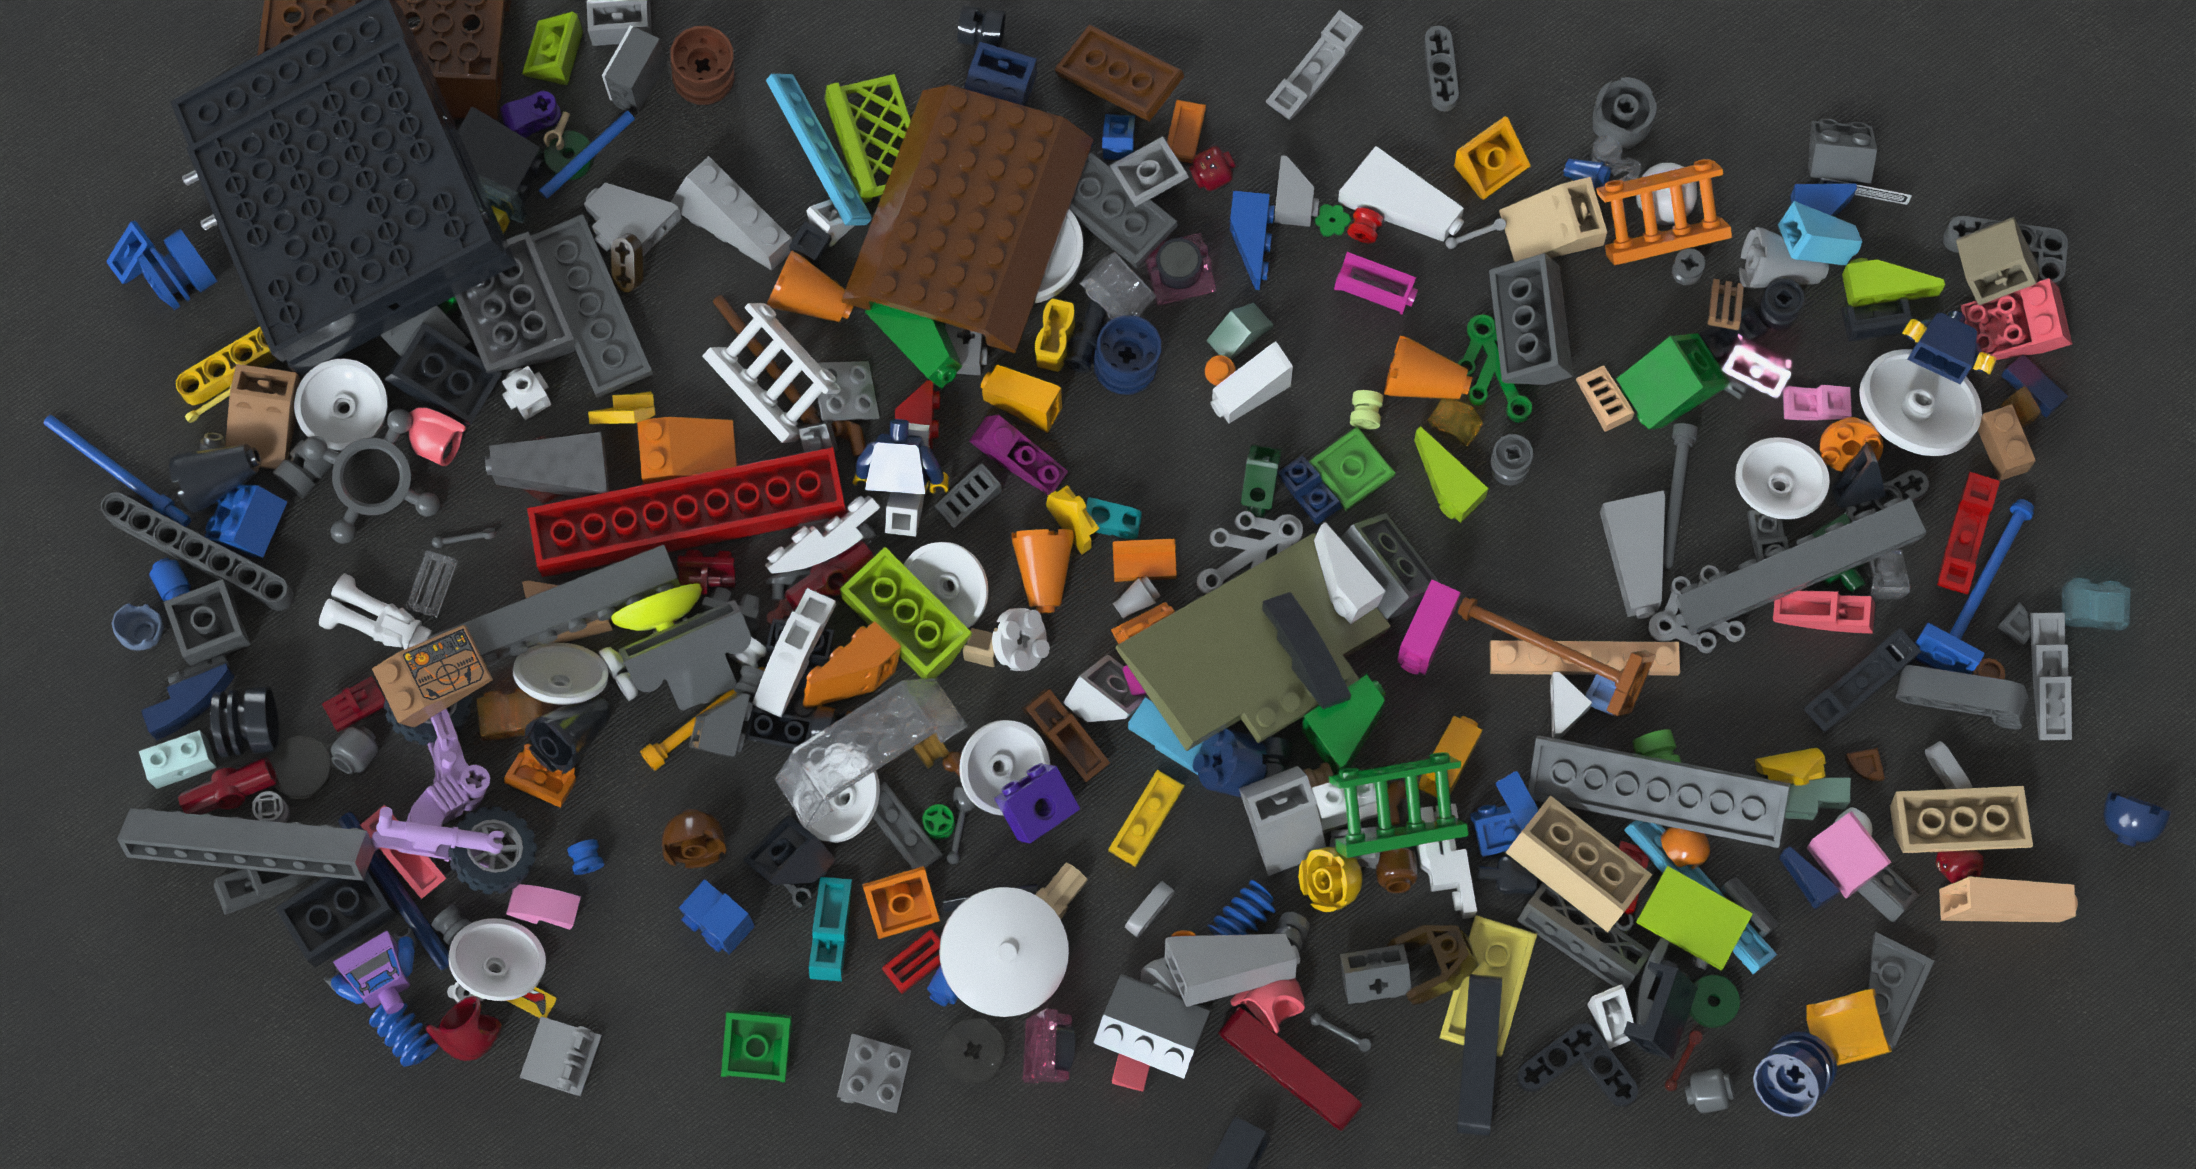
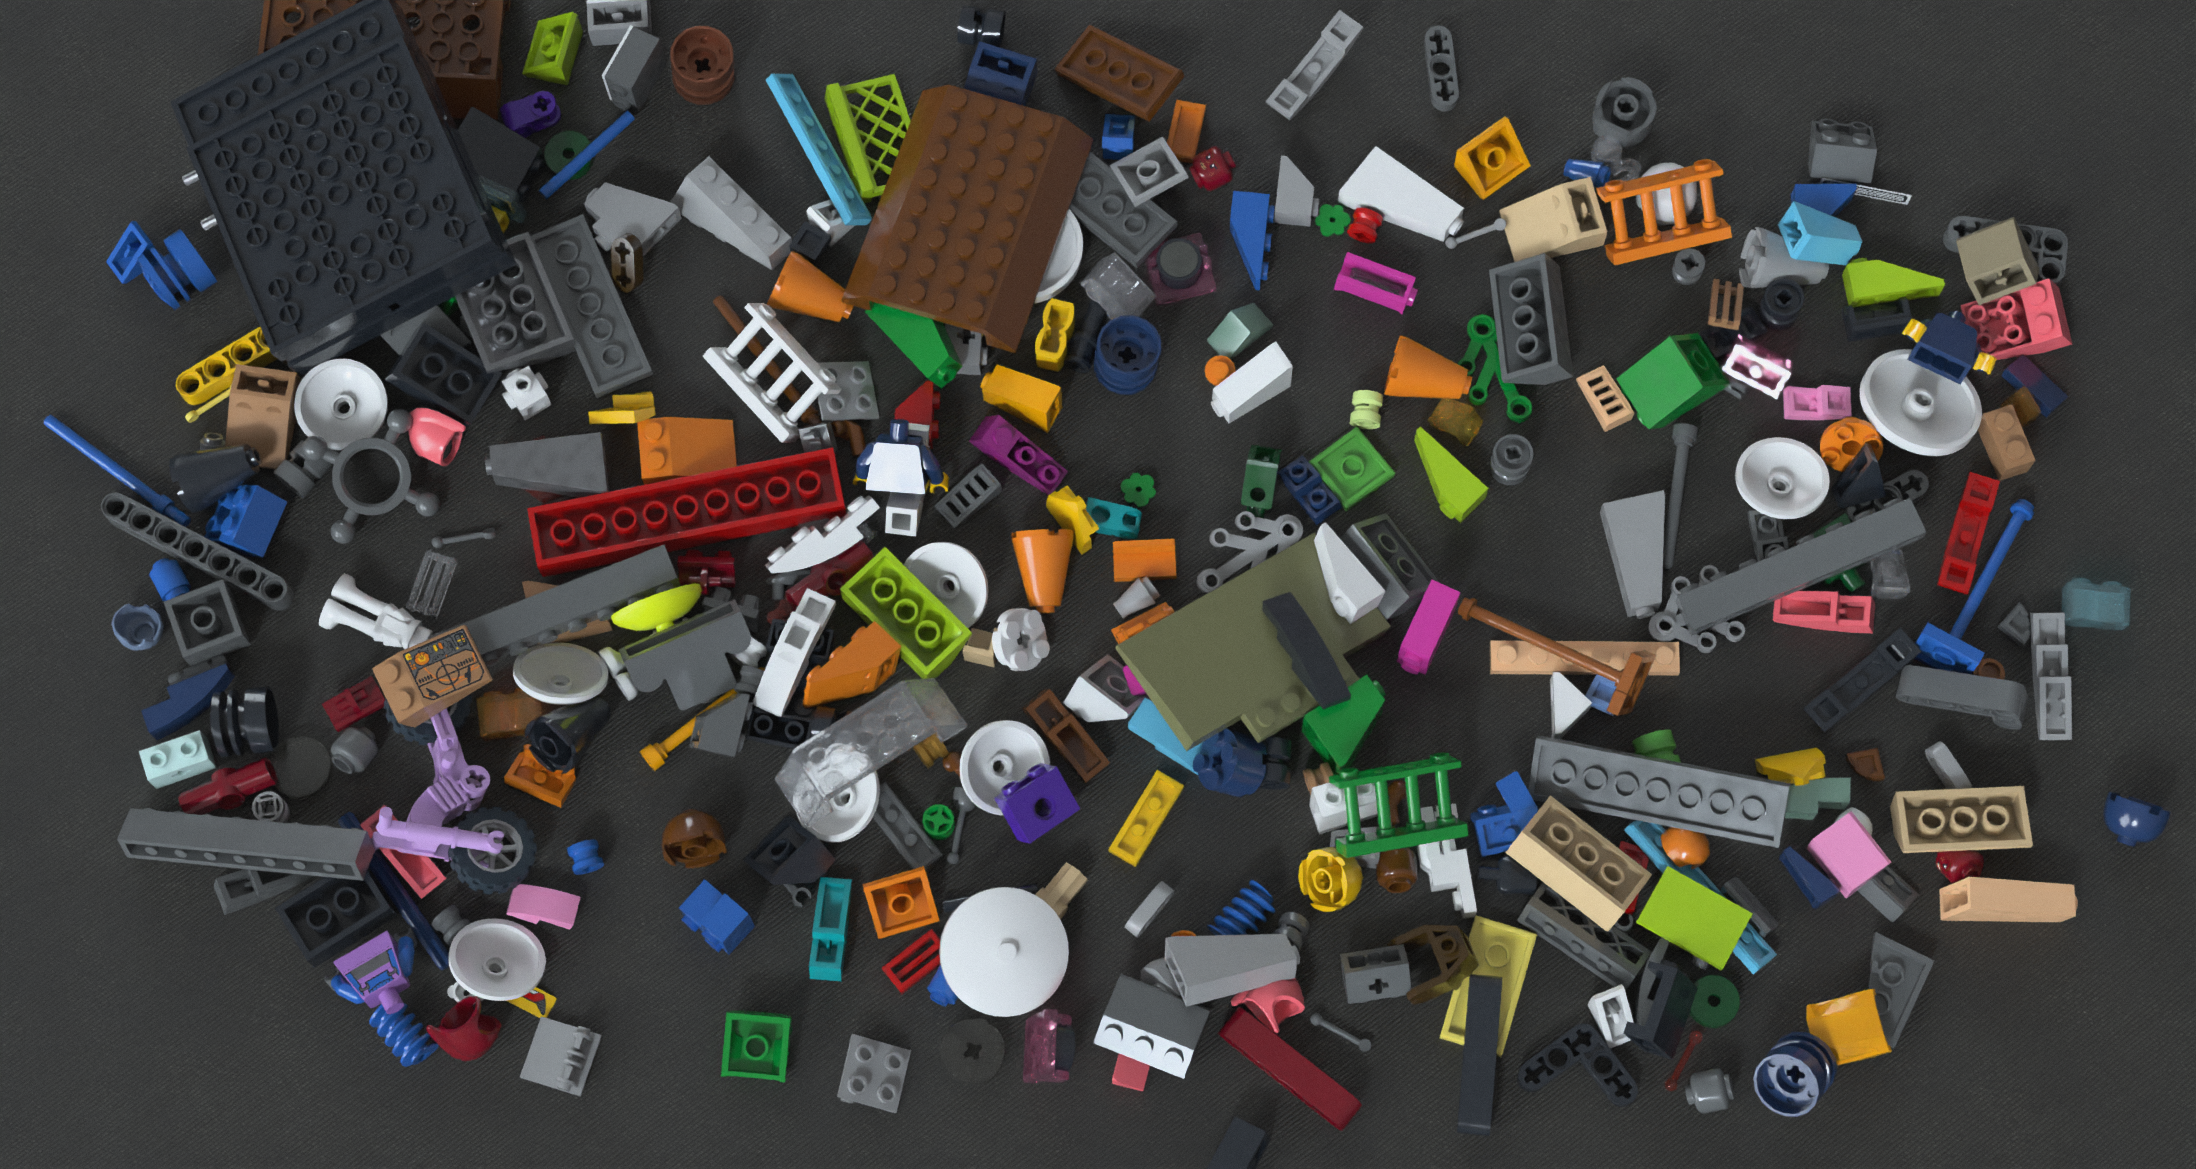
tan hand [544,112,570,150] -> none
light grey slope [1239,766,1326,876] -> none
light orange slope [1418,716,1482,798] -> none
none -> green plant [1121,473,1156,507]

